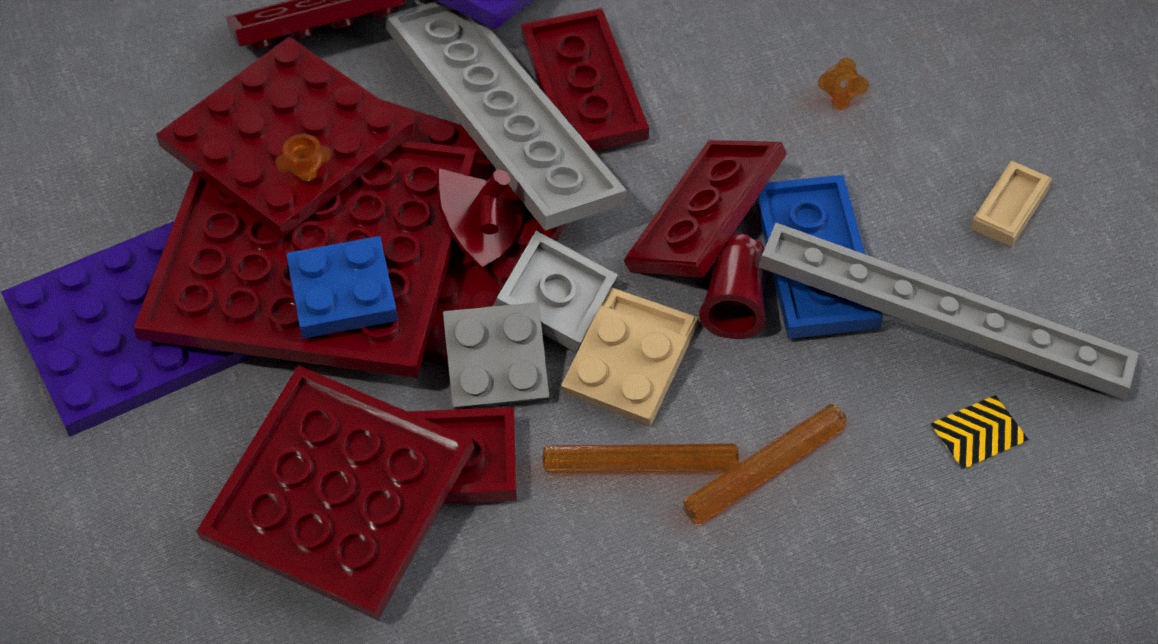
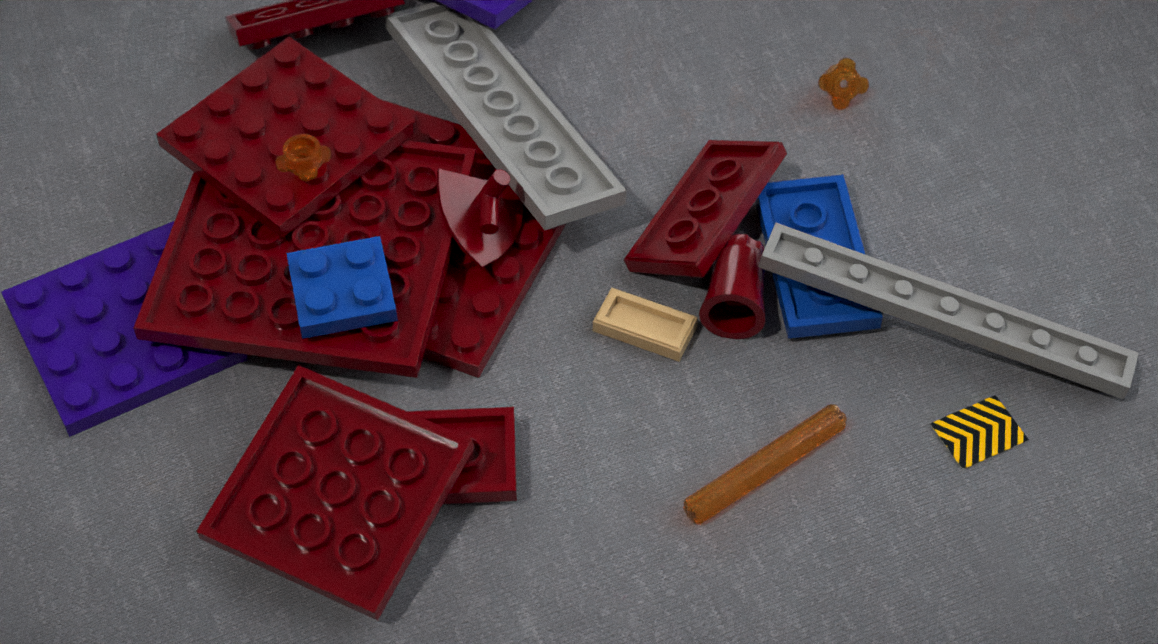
light grey plate [443,302,549,409] -> none
light grey plate [493,231,617,352] -> none
dark red plate [521,8,649,151] -> none
clear orange axle [543,443,739,472] -> none
tan plate [561,305,689,427] -> none
tan tile [971,161,1052,247] -> none

